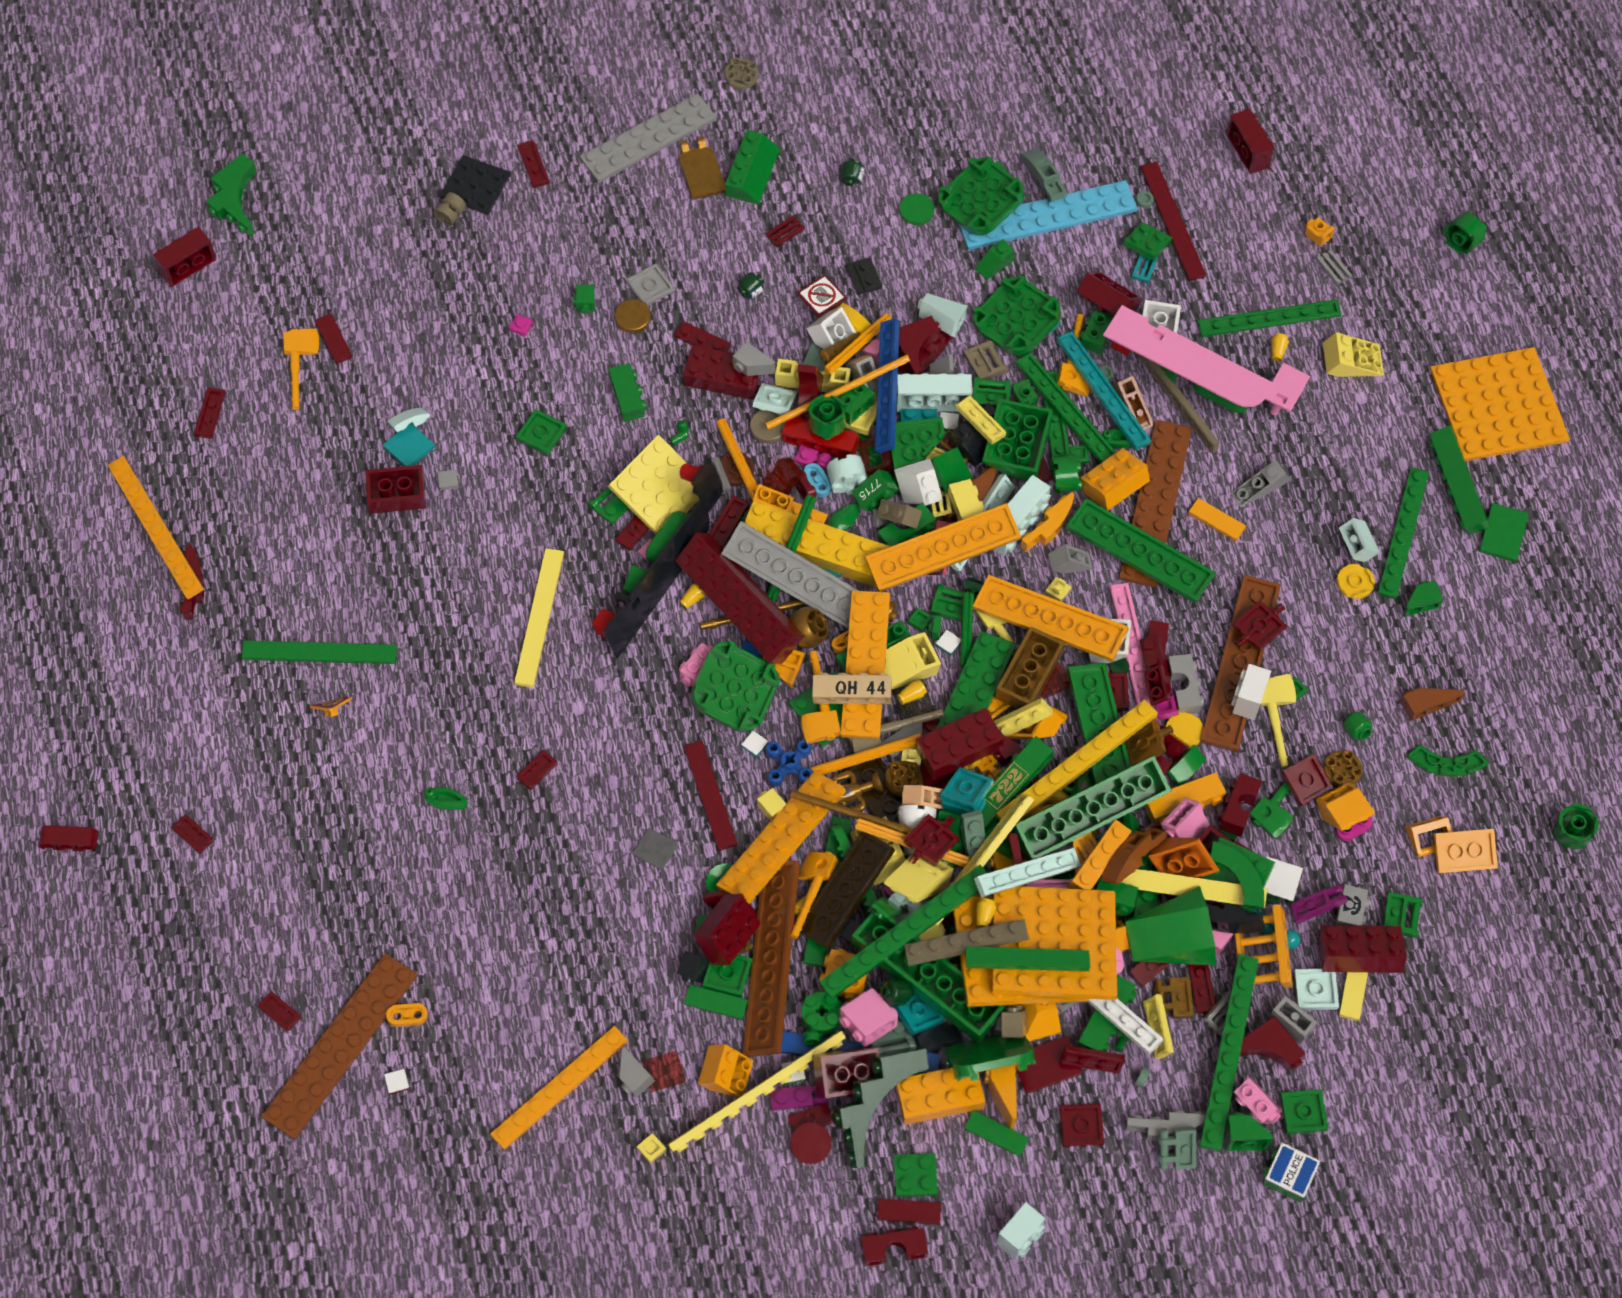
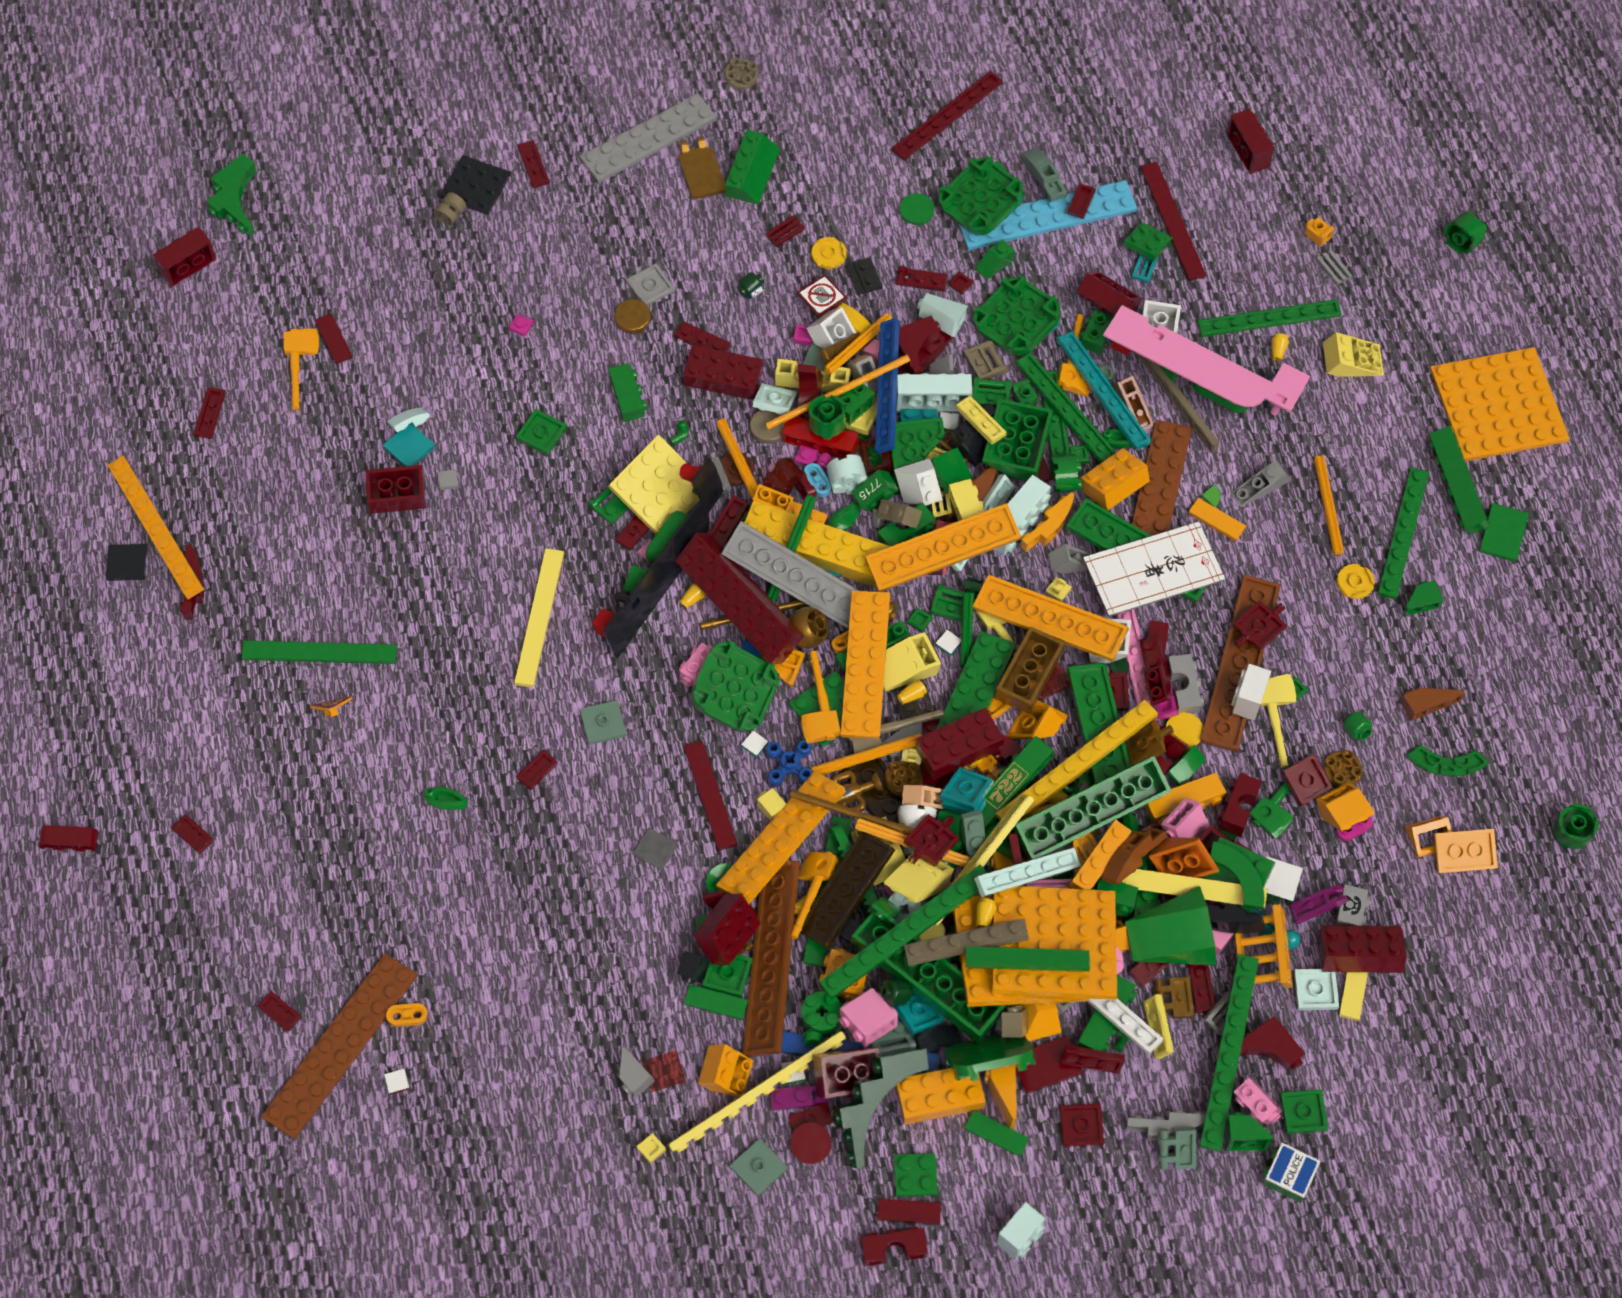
light orange plate [490,1026,628,1150] -> none
green brick [573,284,595,314] -> none
light grey slope [733,342,775,376] -> none
tan brick [812,673,892,704] -> none
dark green head [839,159,865,187] -> none
green plate [928,615,942,641] -> none
light yellow plate [994,698,1053,737] -> none
sand green tile [1134,1067,1151,1088] -> none
sand green tile [1136,191,1154,208] -> none
light grey brick [1269,996,1318,1044] -> none
light aqua brick [1339,518,1380,562] -> none
green plate [1383,892,1423,939] -> none
none -> black tile [106,544,147,581]
none -> sand green plate [580,700,627,745]
none -> sand green plate [729,1138,788,1197]
none -> dark pink plate [793,324,812,346]
none -> yellow tile [811,237,847,269]
none -> dark red tile [892,71,1003,161]
none -> dark red plate [895,266,947,292]
none -> dark red tile [948,271,973,295]
none -> dark red tile [1067,183,1096,219]
none -> white piece [1083,522,1225,617]
none -> bright green tile [1201,485,1220,508]
none -> light orange axle [1314,455,1344,555]

